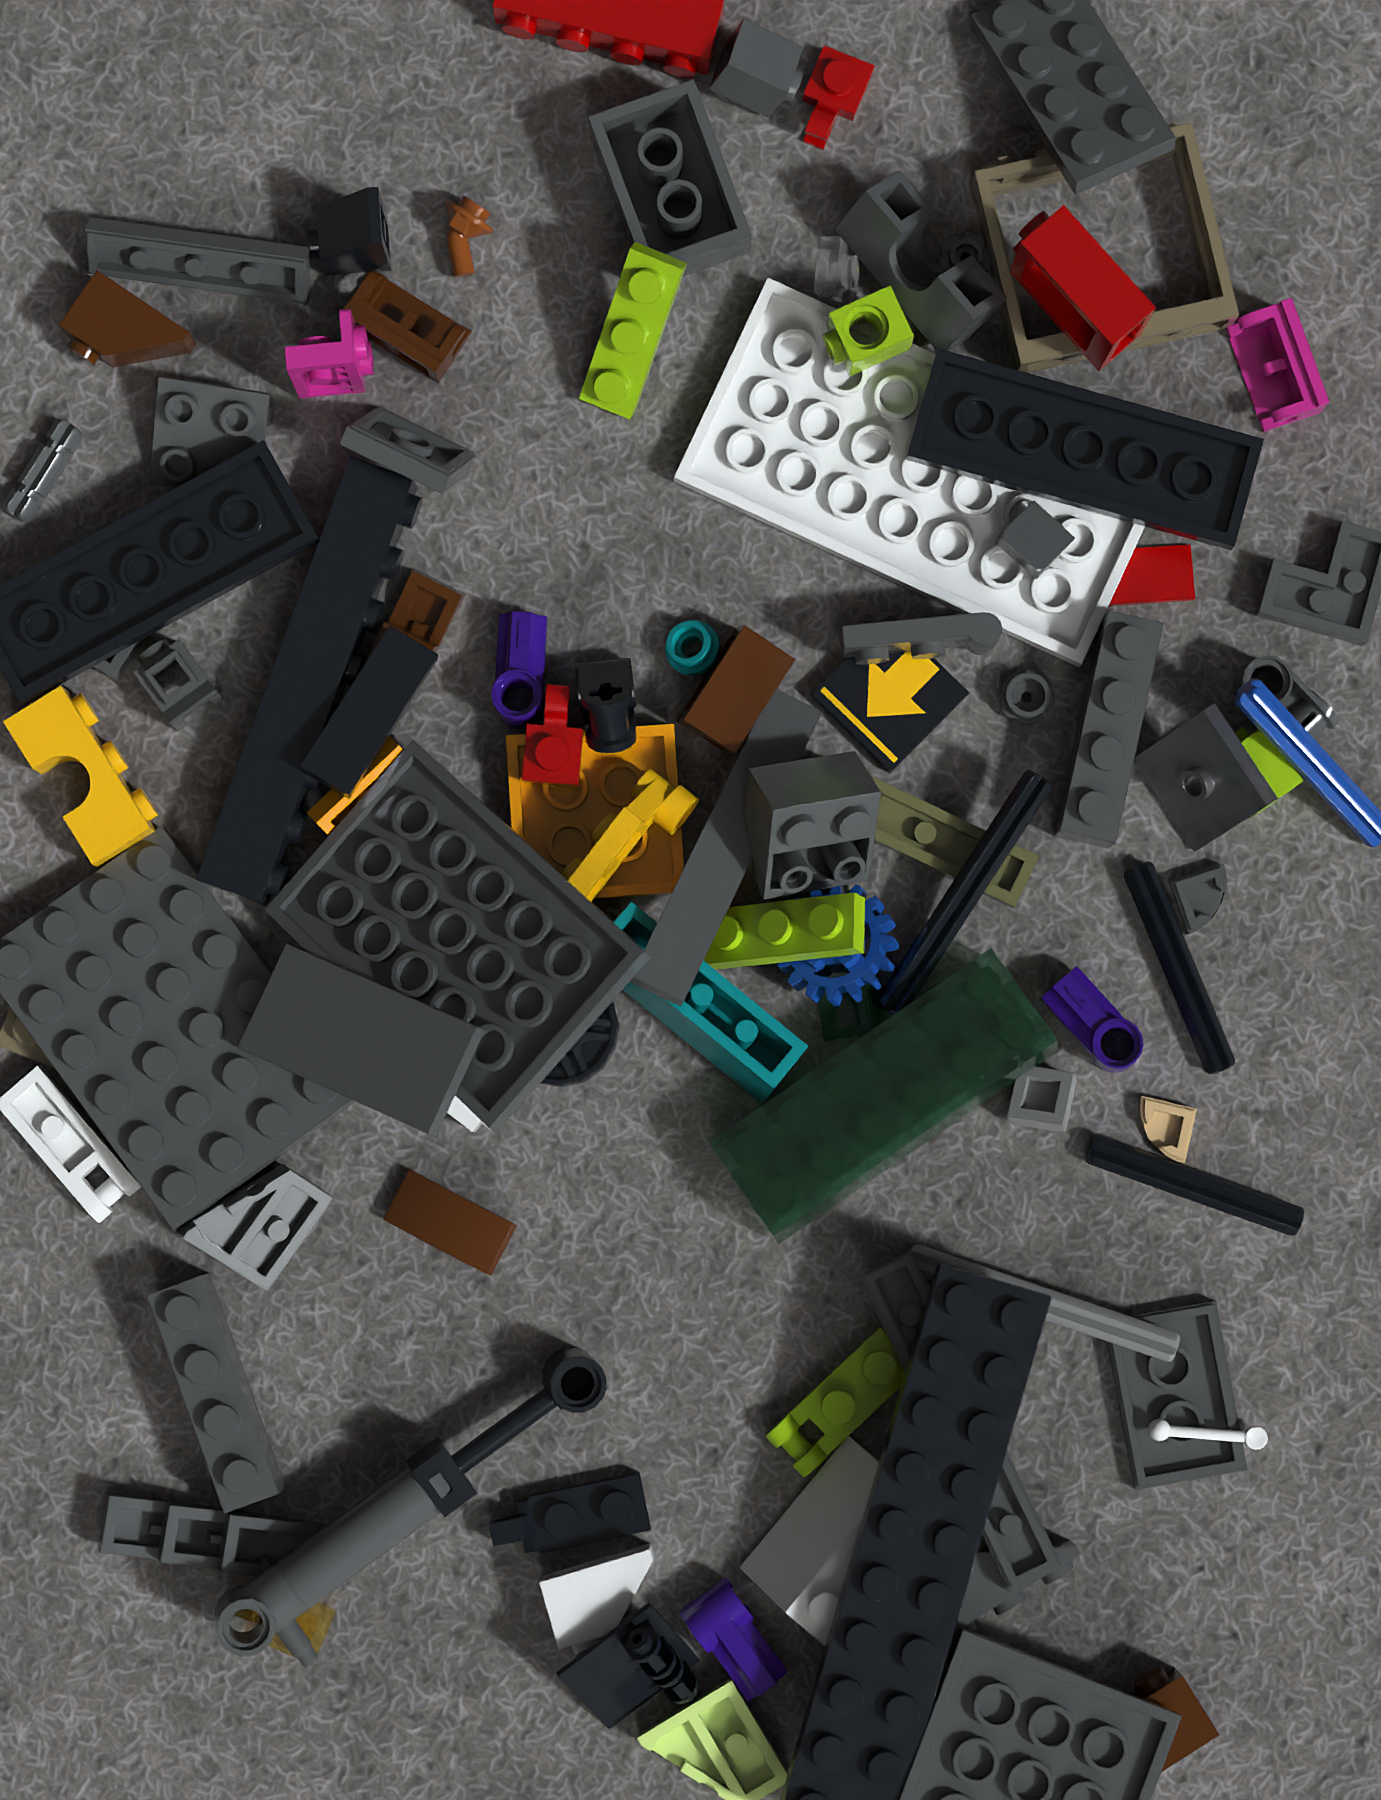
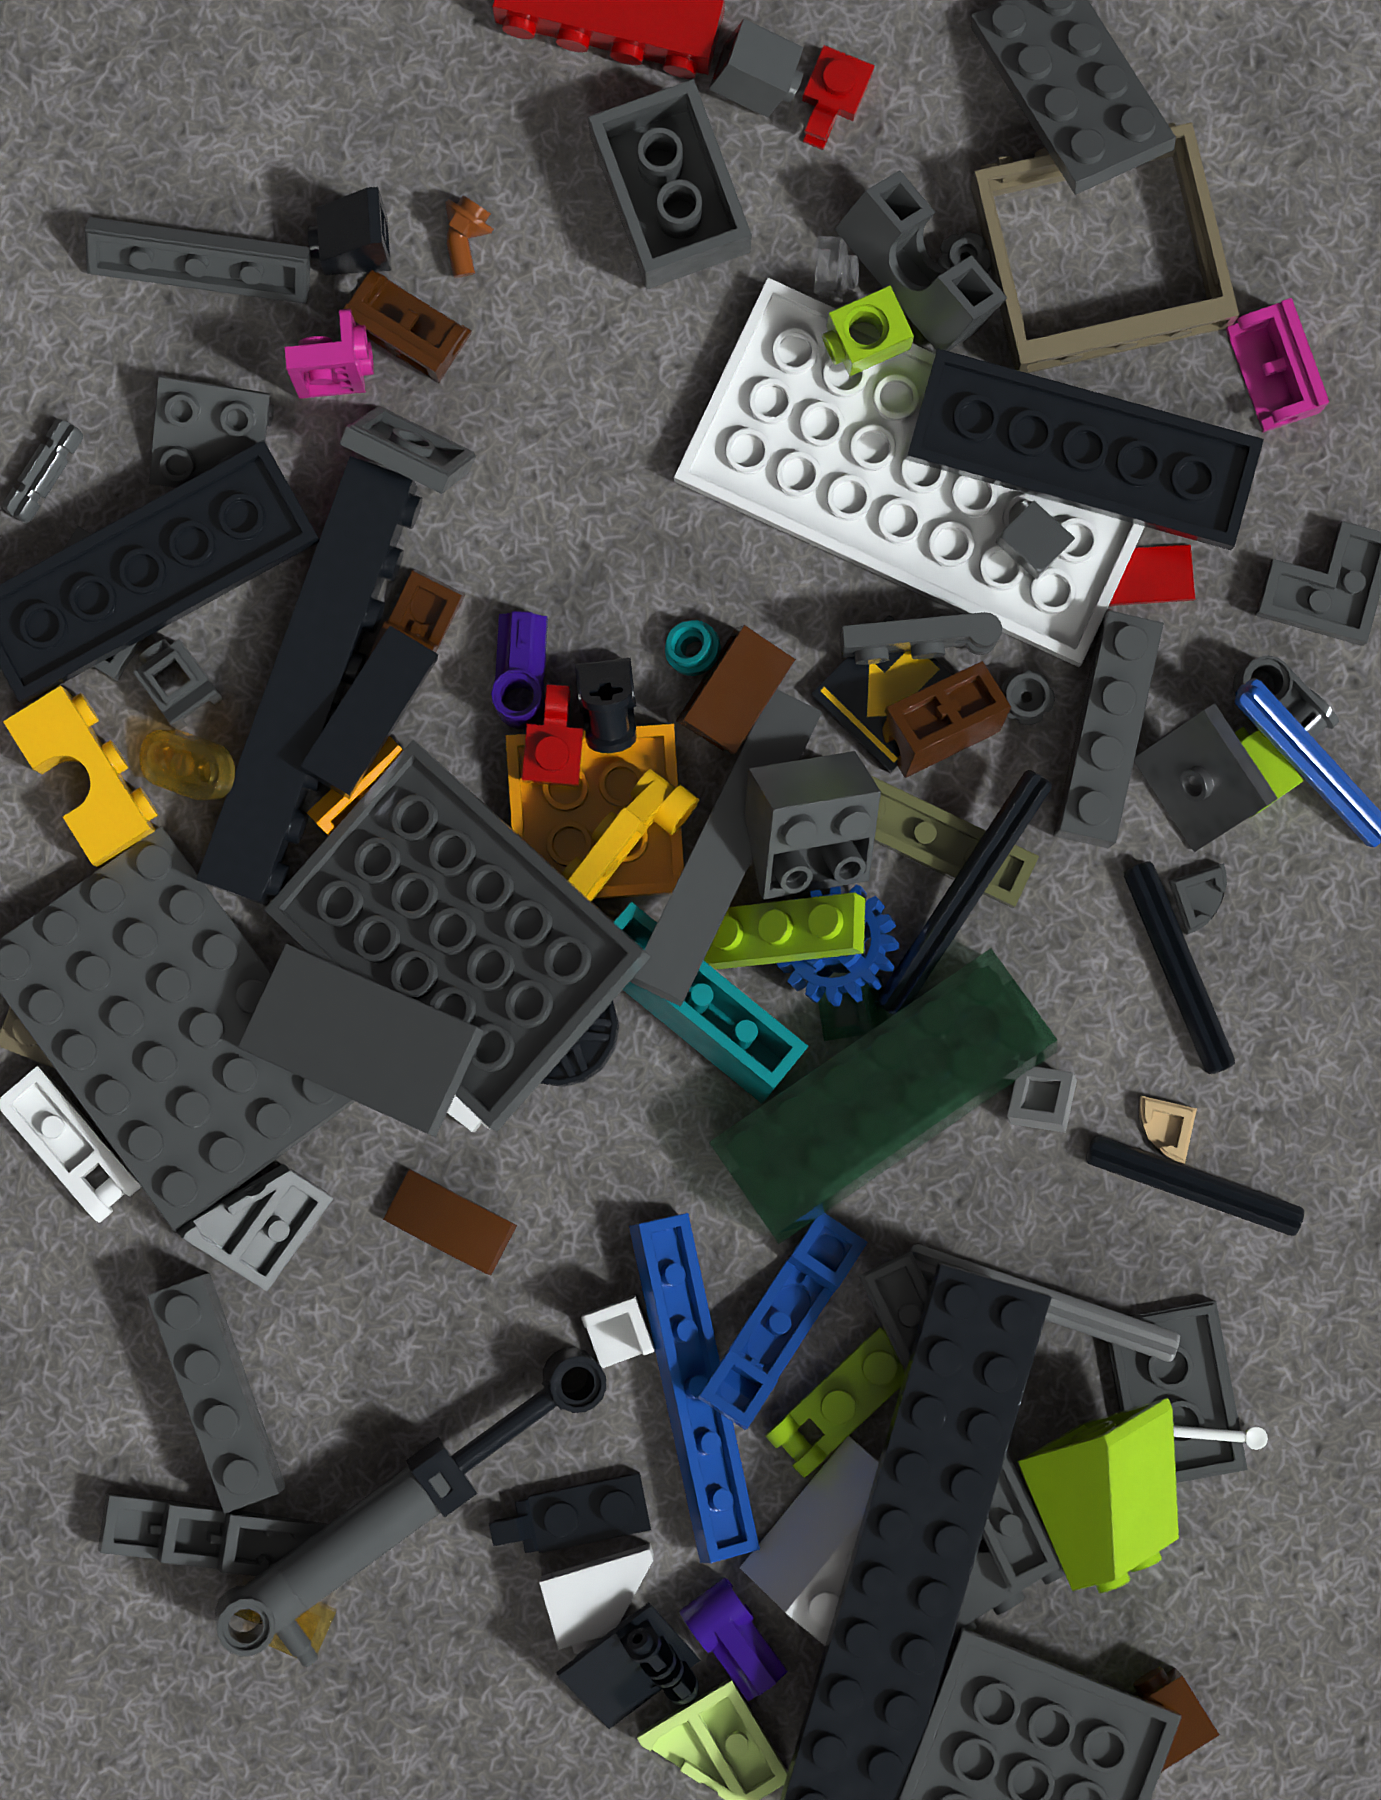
reddish brown slope [59,270,196,368] -> none
lime plate [579,242,687,420] -> none
red window [1009,205,1156,372] -> none
dark purple piece [1040,966,1144,1073] -> none
none -> clear yellow plate [139,729,235,800]
none -> white panel [581,1295,655,1368]
none -> blue plate [629,1213,760,1563]
none -> blue slope [698,1211,868,1431]
none -> reddish brown hinge [883,661,1011,778]
none -> lime slope [1018,1398,1179,1593]

